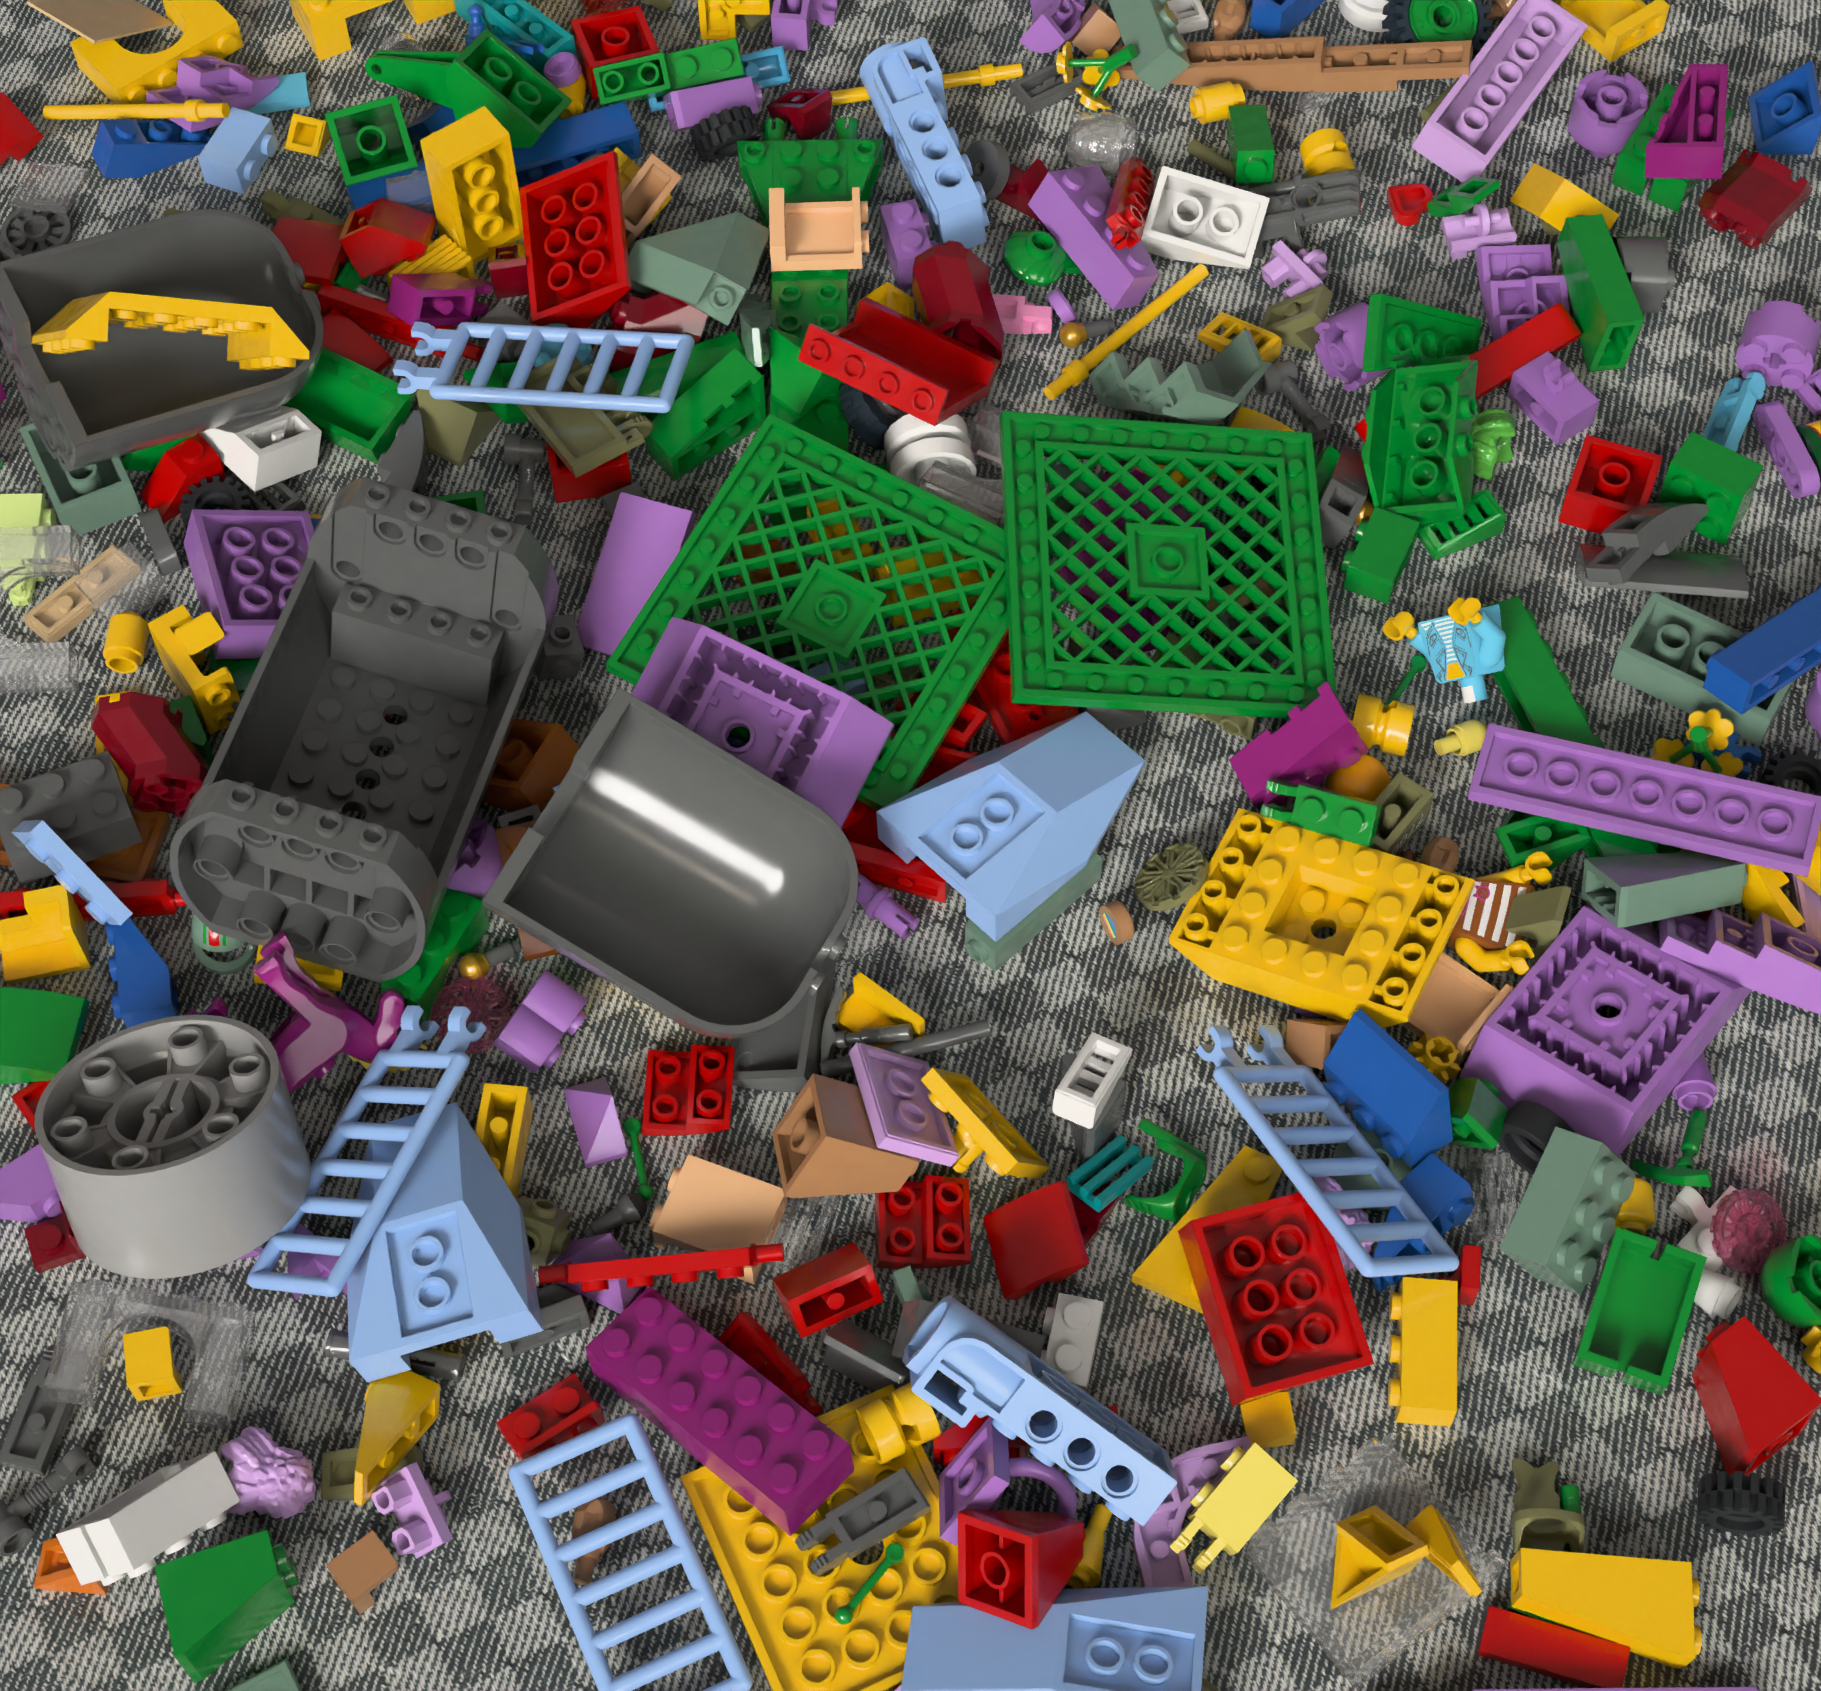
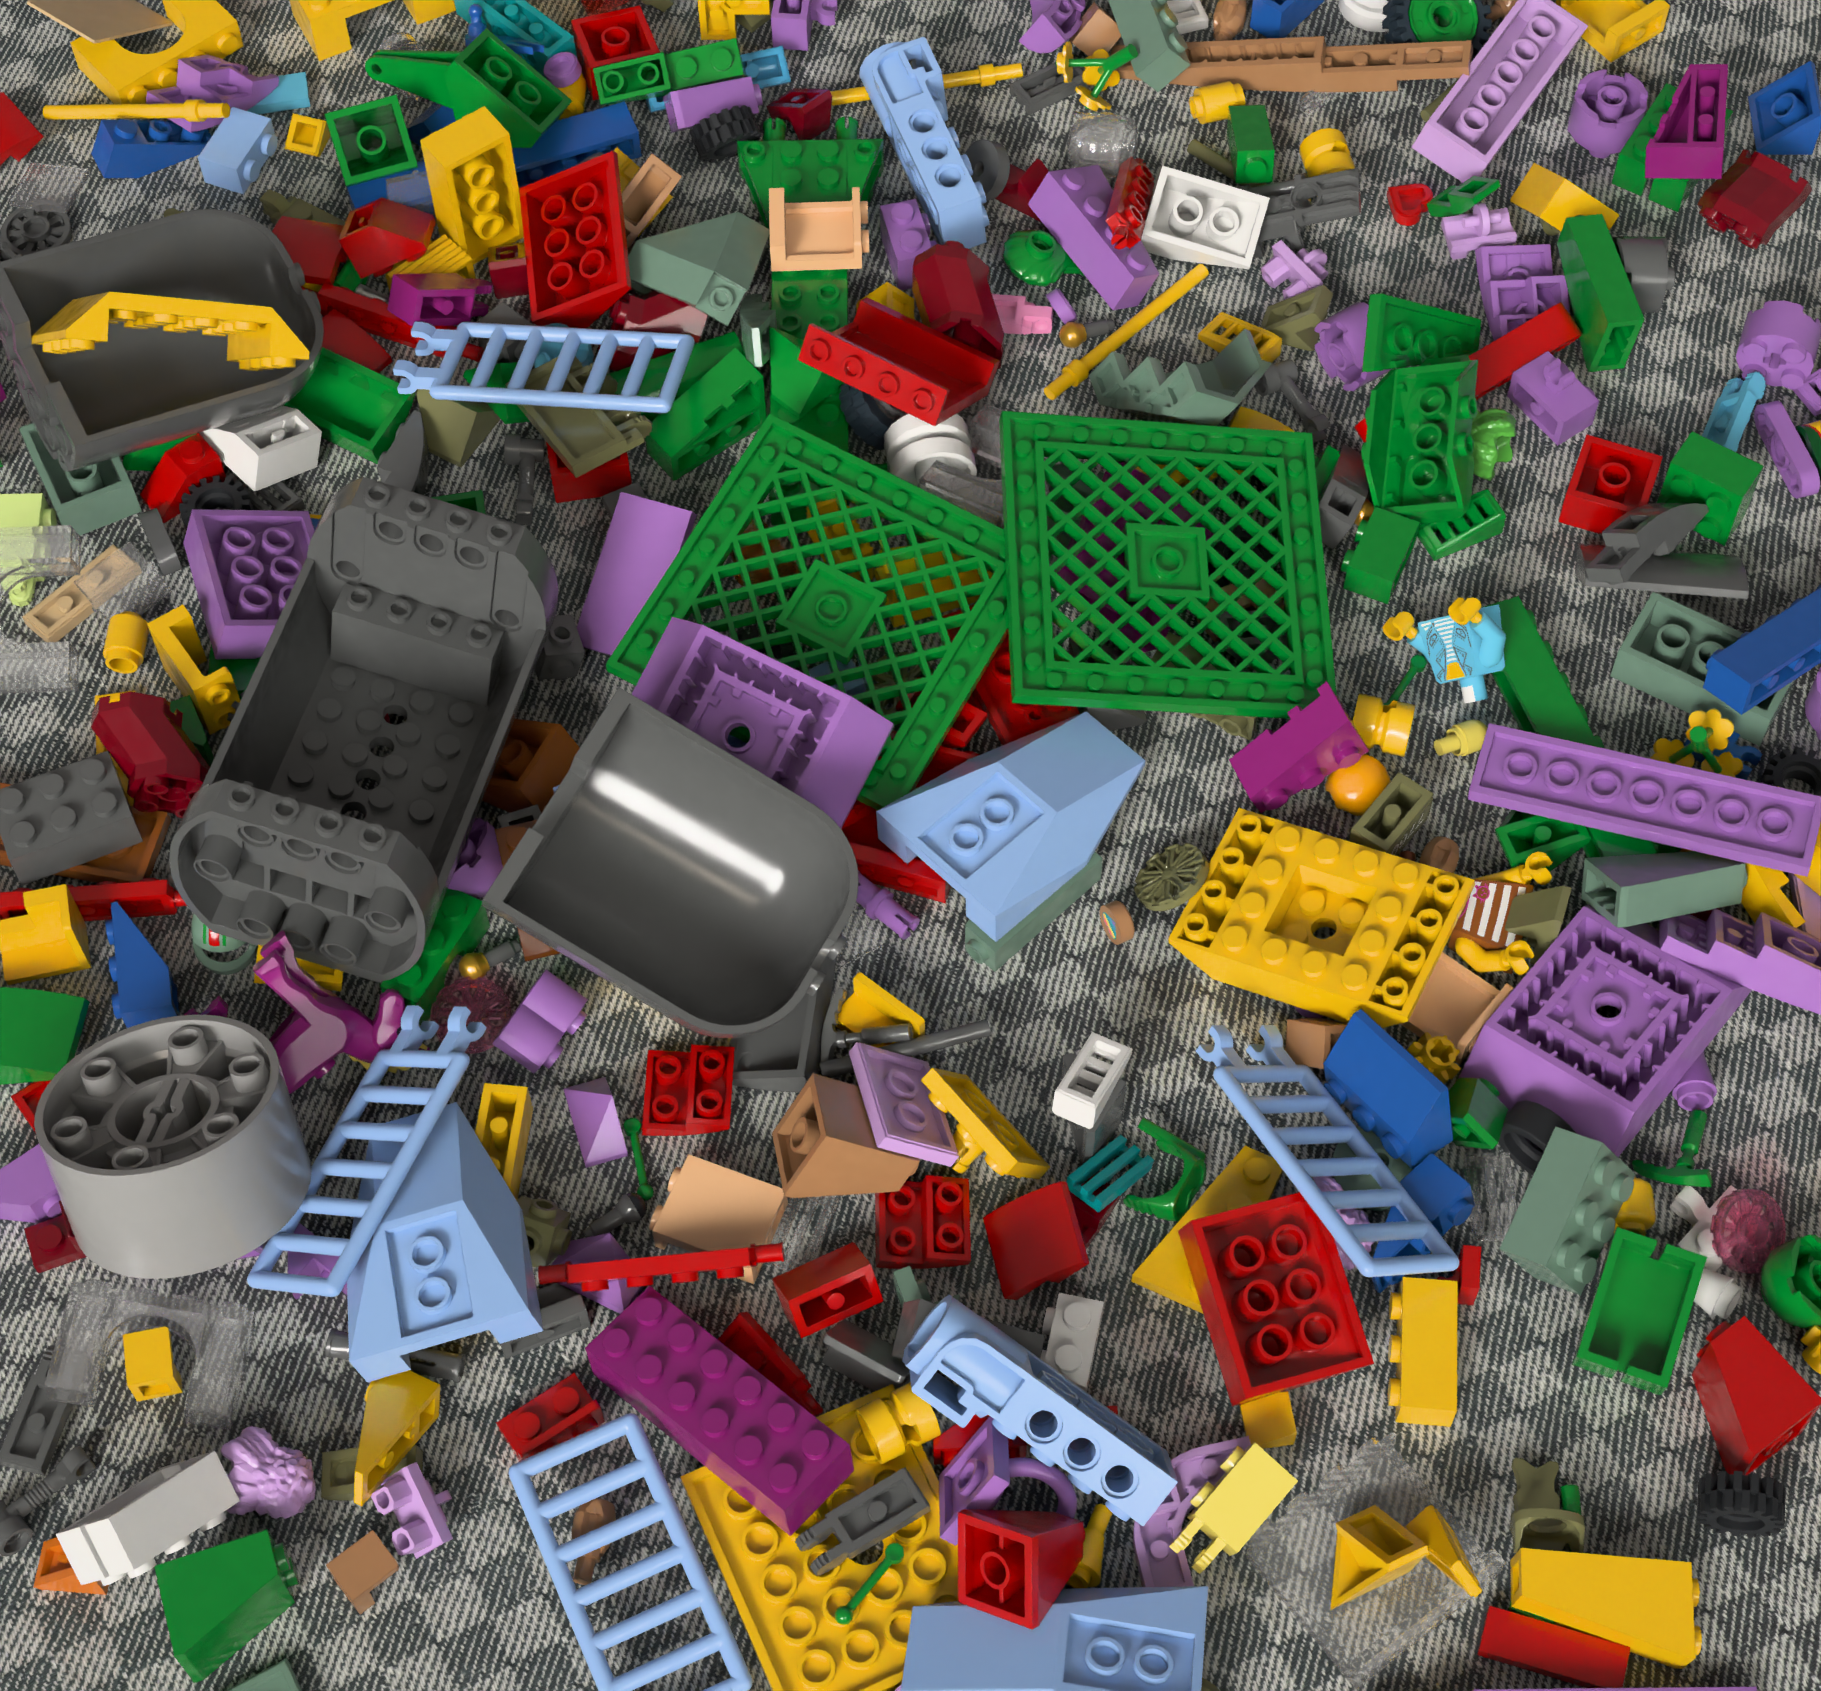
light blue wing [11,820,133,926] -> none
yellow slope [174,612,224,656] -> none
green hinge [1260,778,1382,847] -> none

